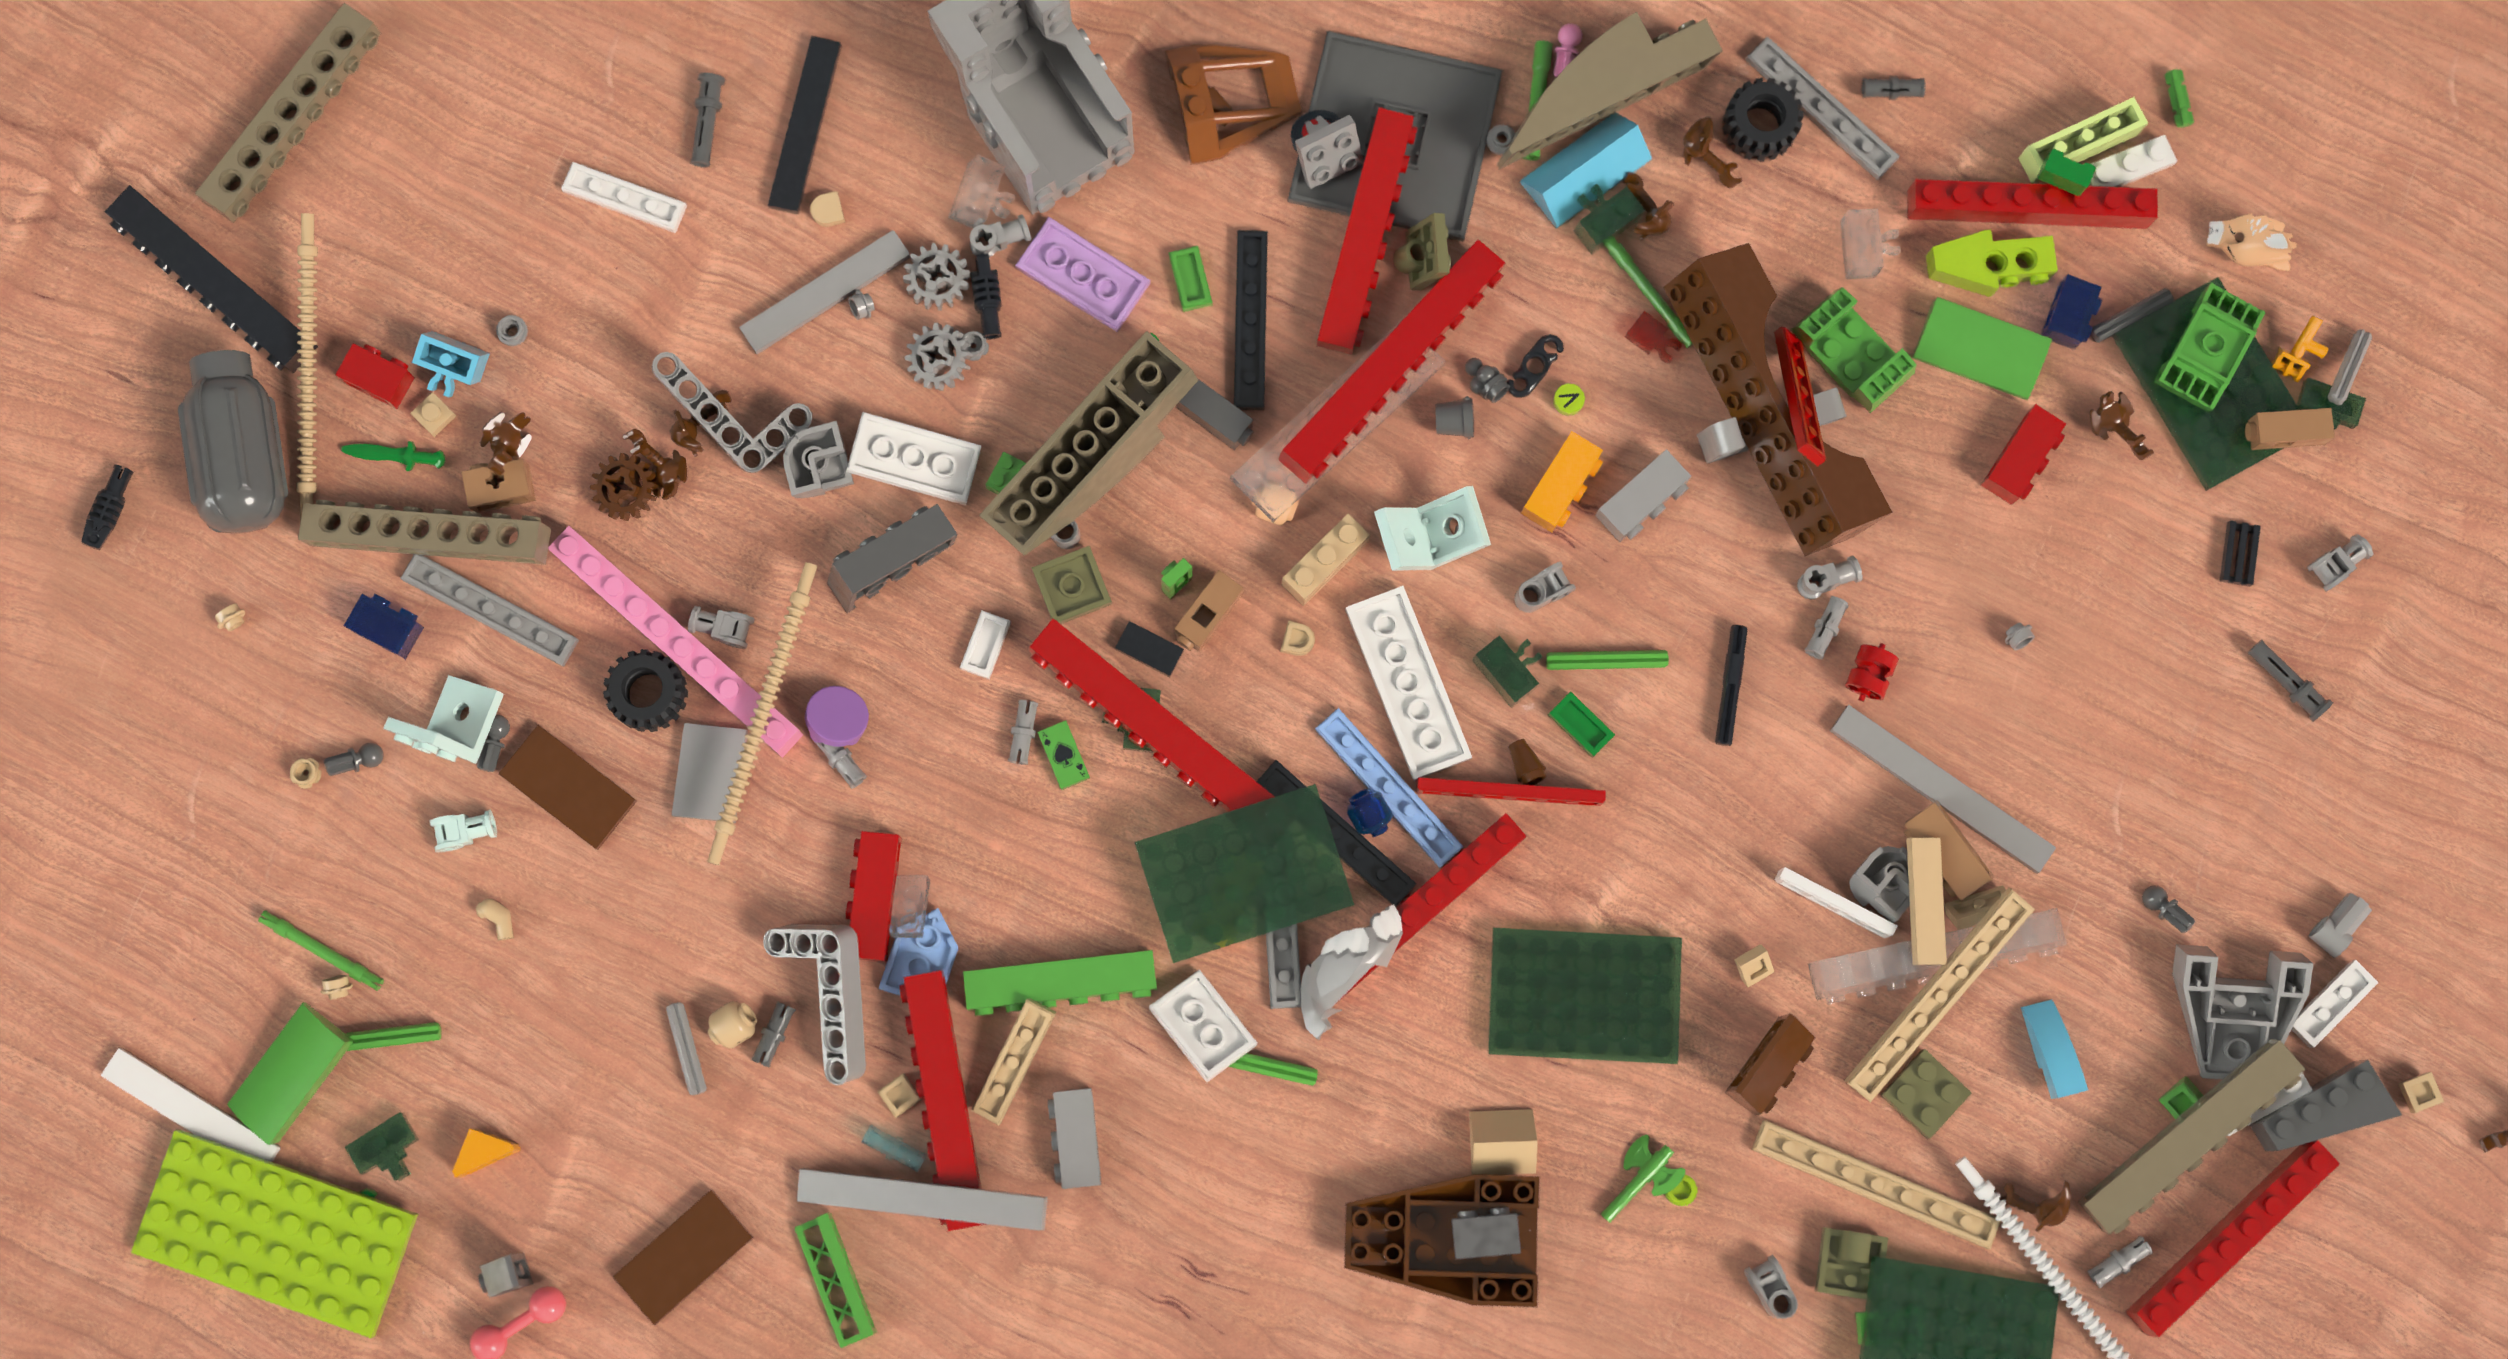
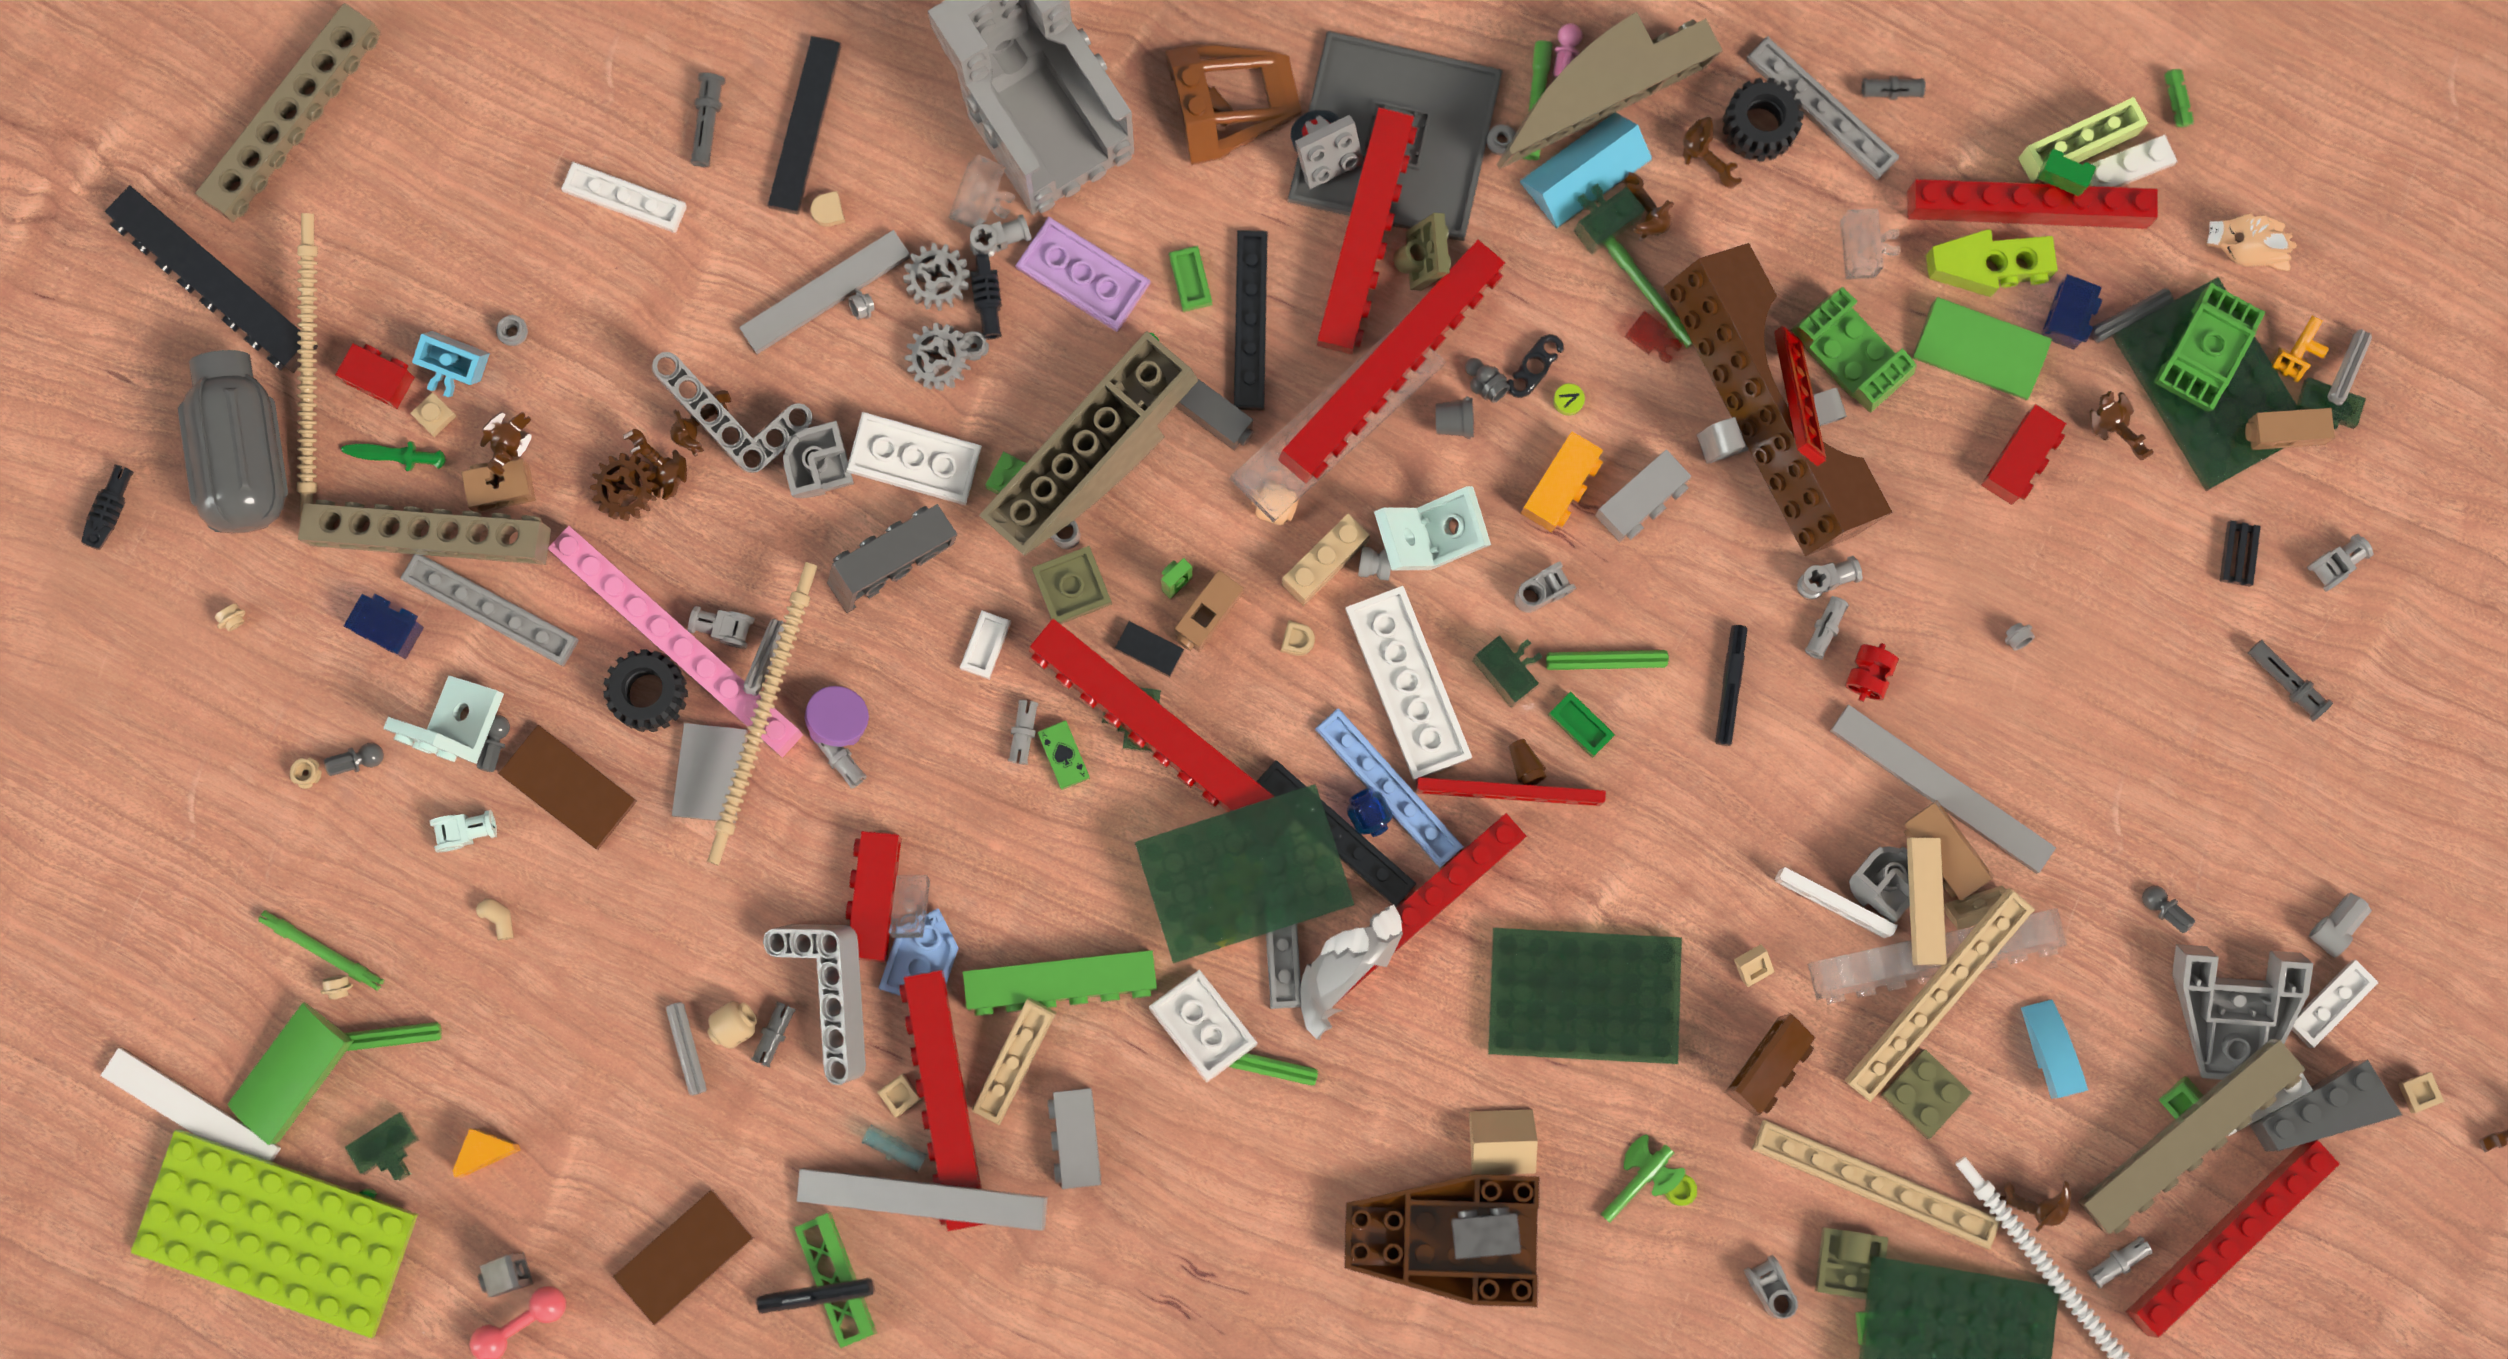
none -> light grey axle [743,619,784,696]
none -> black axle [756,1278,875,1314]
none -> light grey wheel [1358,546,1391,581]

